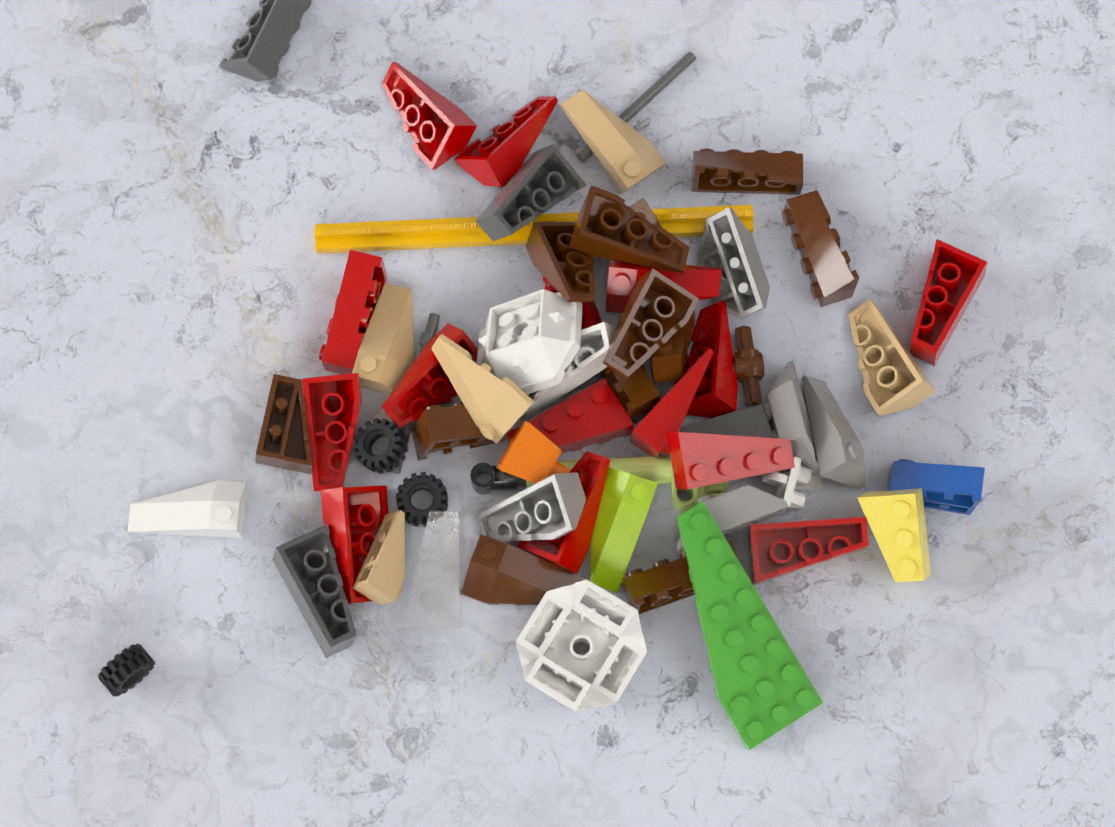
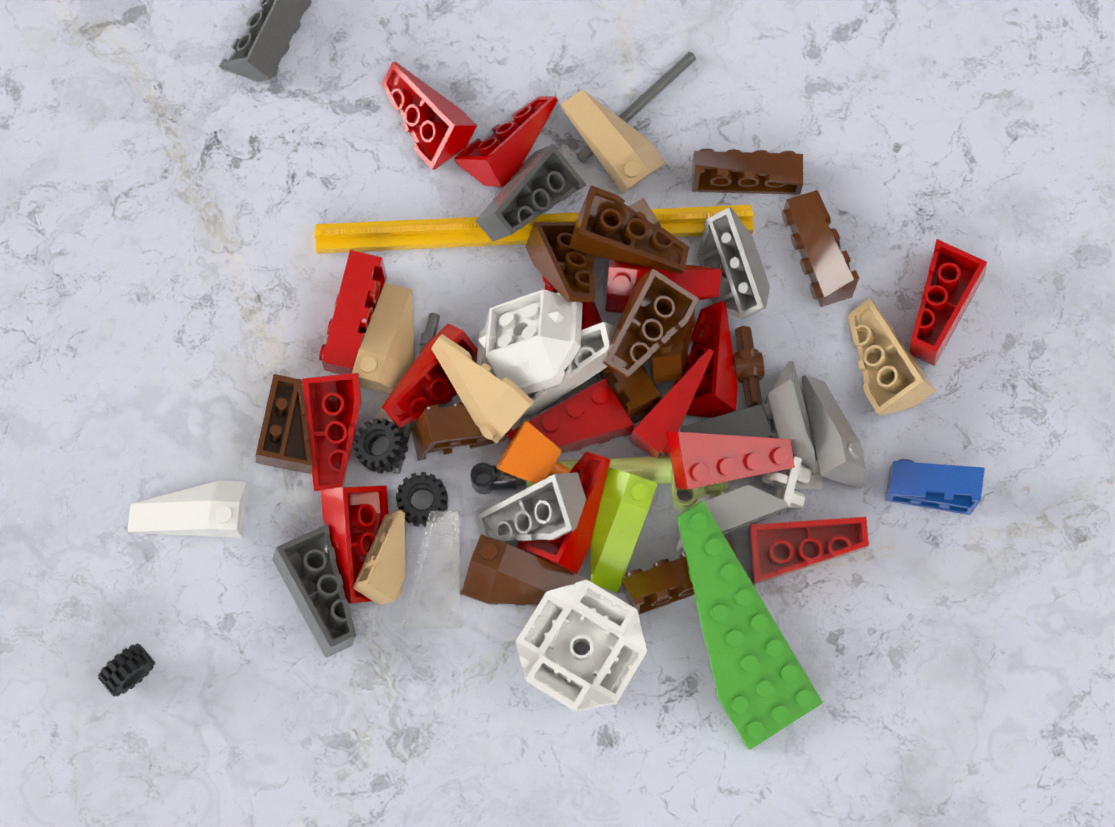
light yellow wedge [858,489,931,582] -> none

